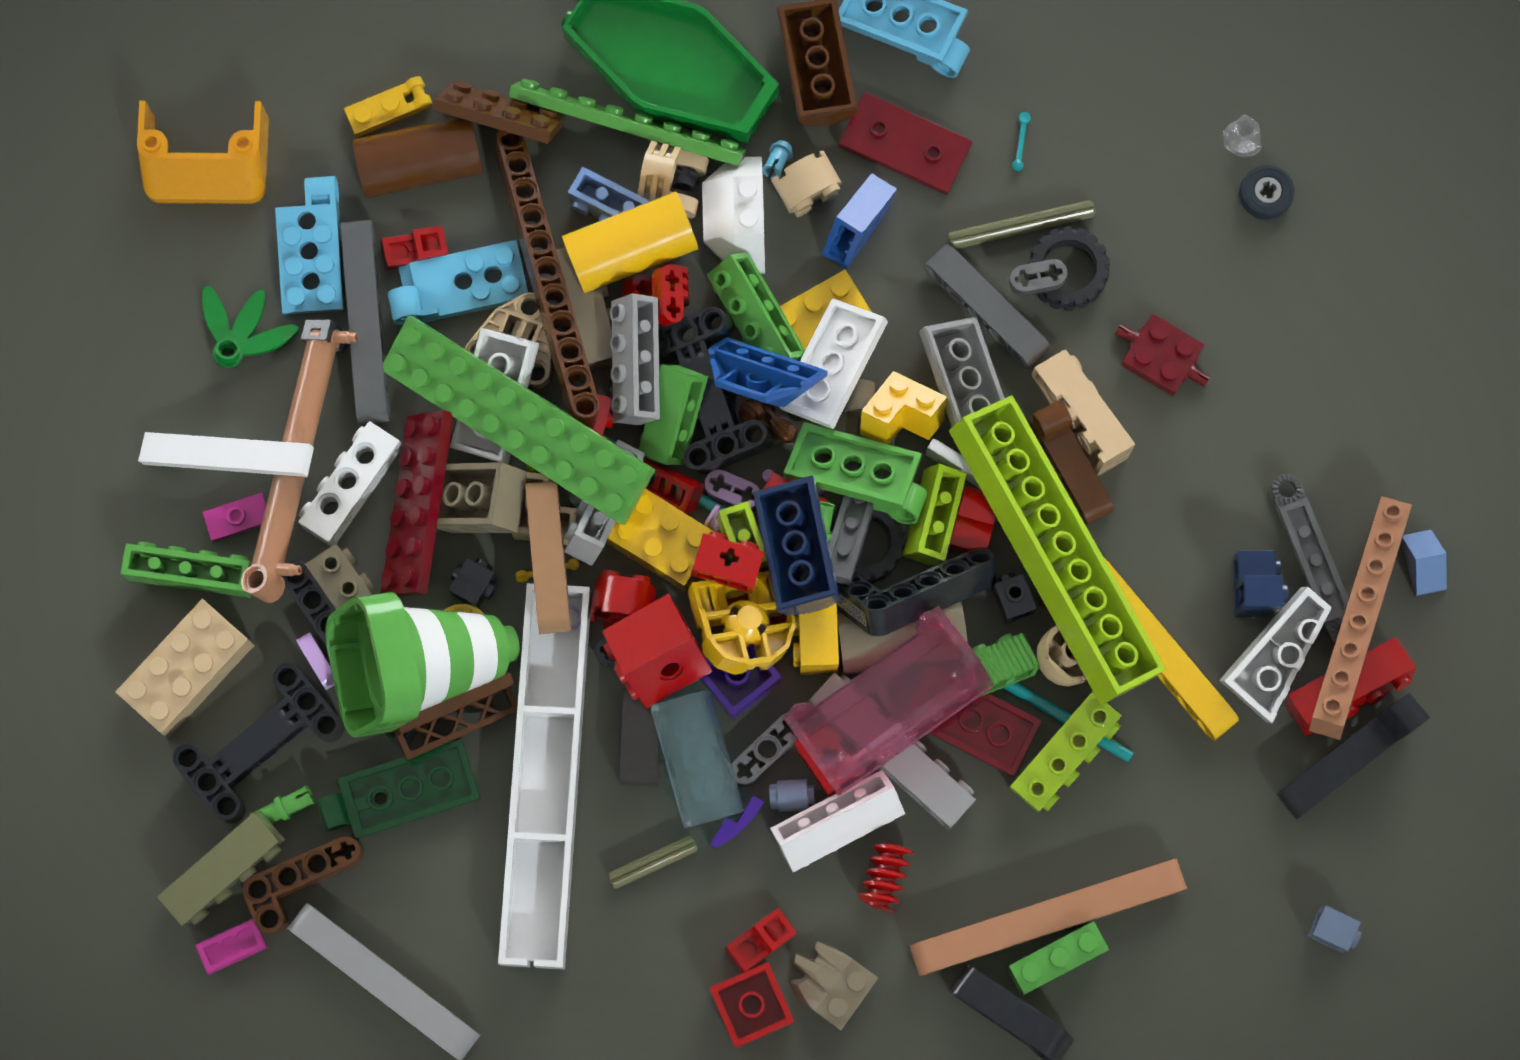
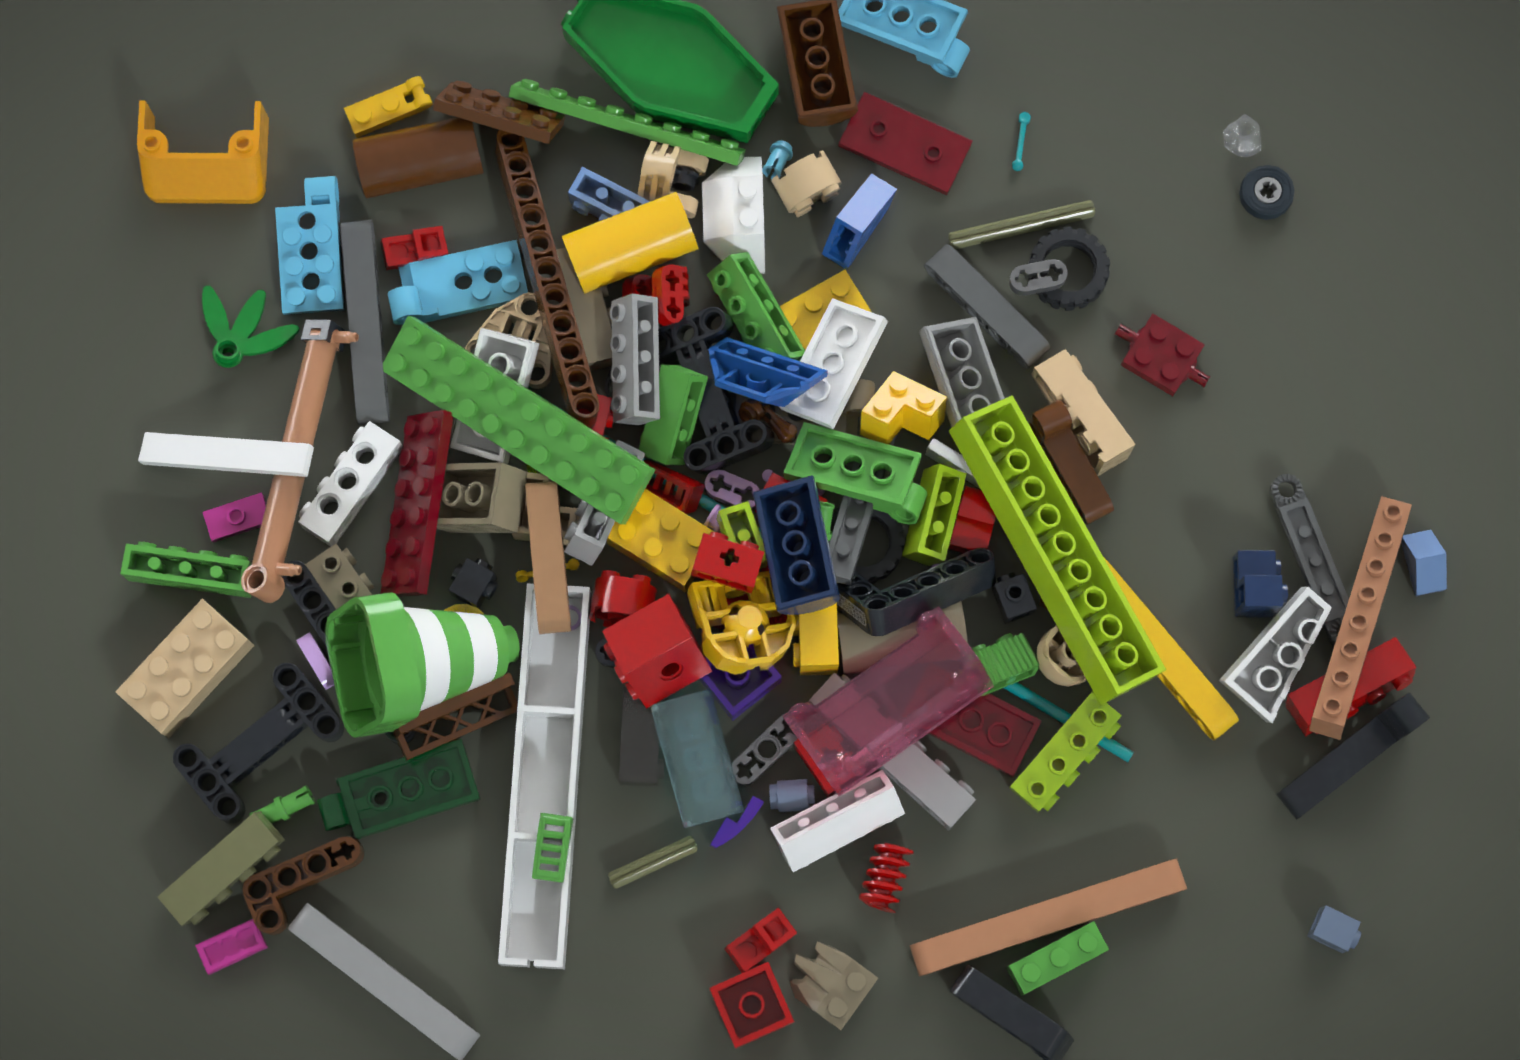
none -> bright green slope [532,813,574,883]

